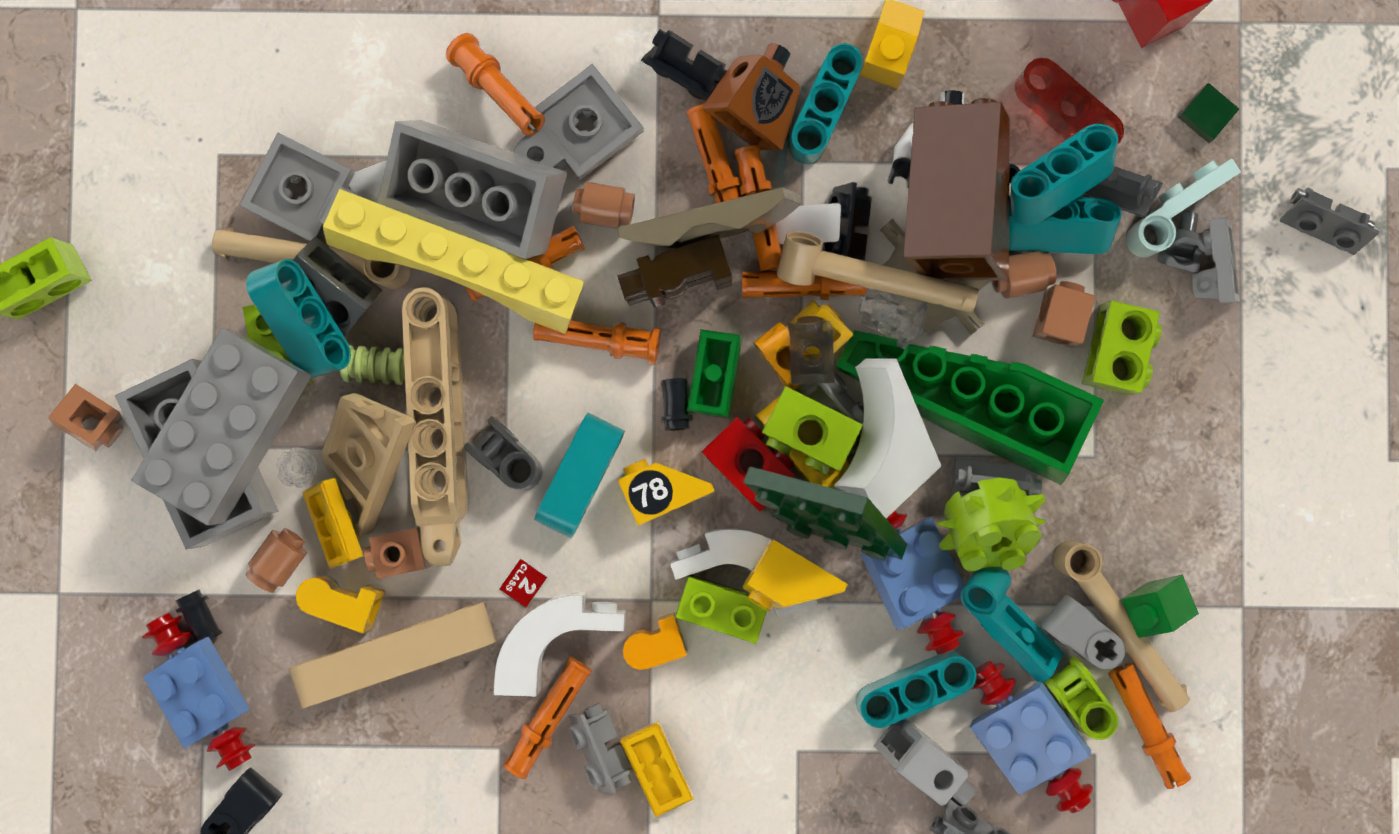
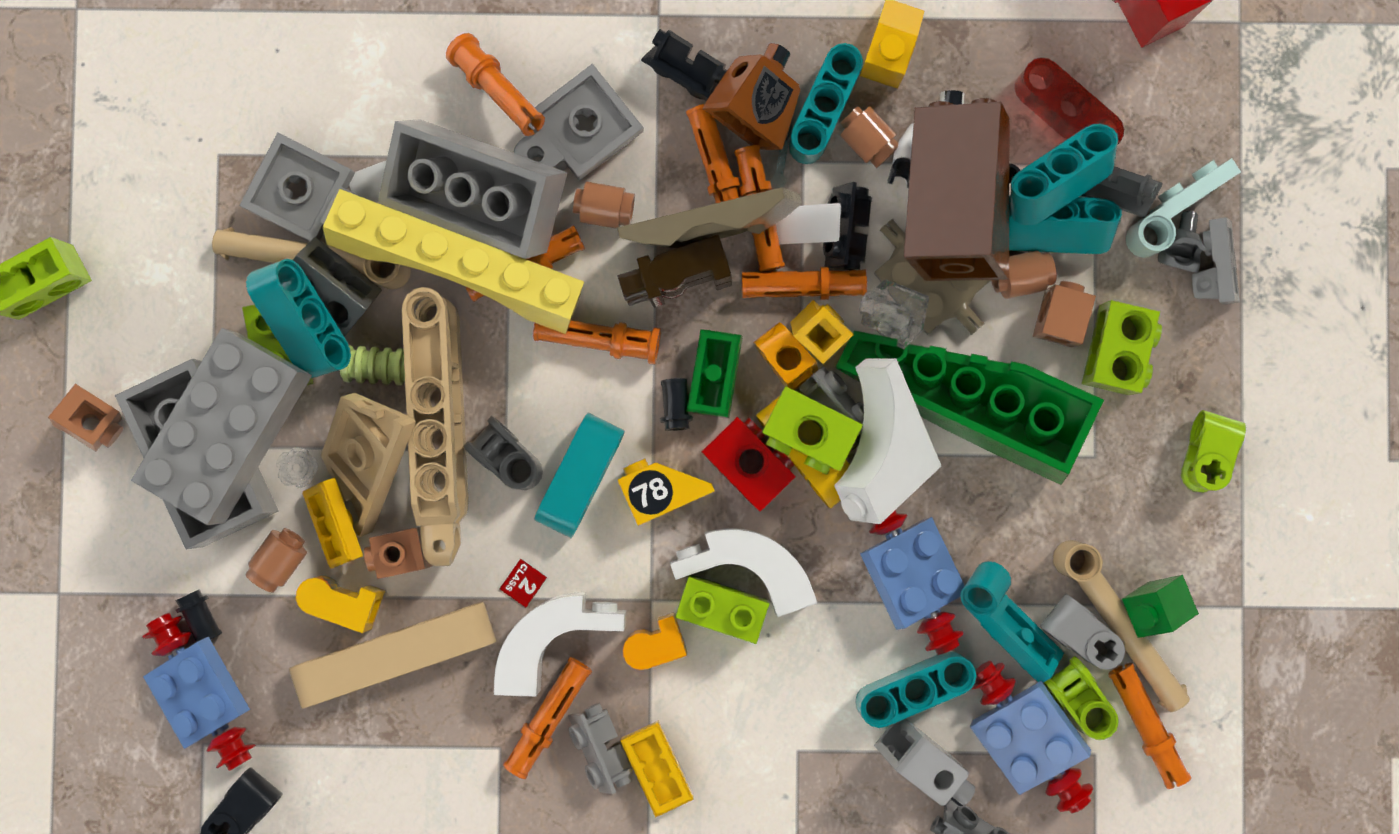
yellow slope [742,539,848,611] -> none
dark green plate [743,467,908,561] -> none
tan piece [777,231,979,313] -> none
clear smoke brick [787,316,835,385] -> none
lime brick [937,477,1046,572] -> none
light grey hinge [951,457,1042,498] -> none
dark green tile [1178,83,1239,143] -> none
dark grey hinge [1280,187,1379,255] -> none
none -> nougat brick [840,106,898,169]
none -> lime piece [1181,410,1246,493]

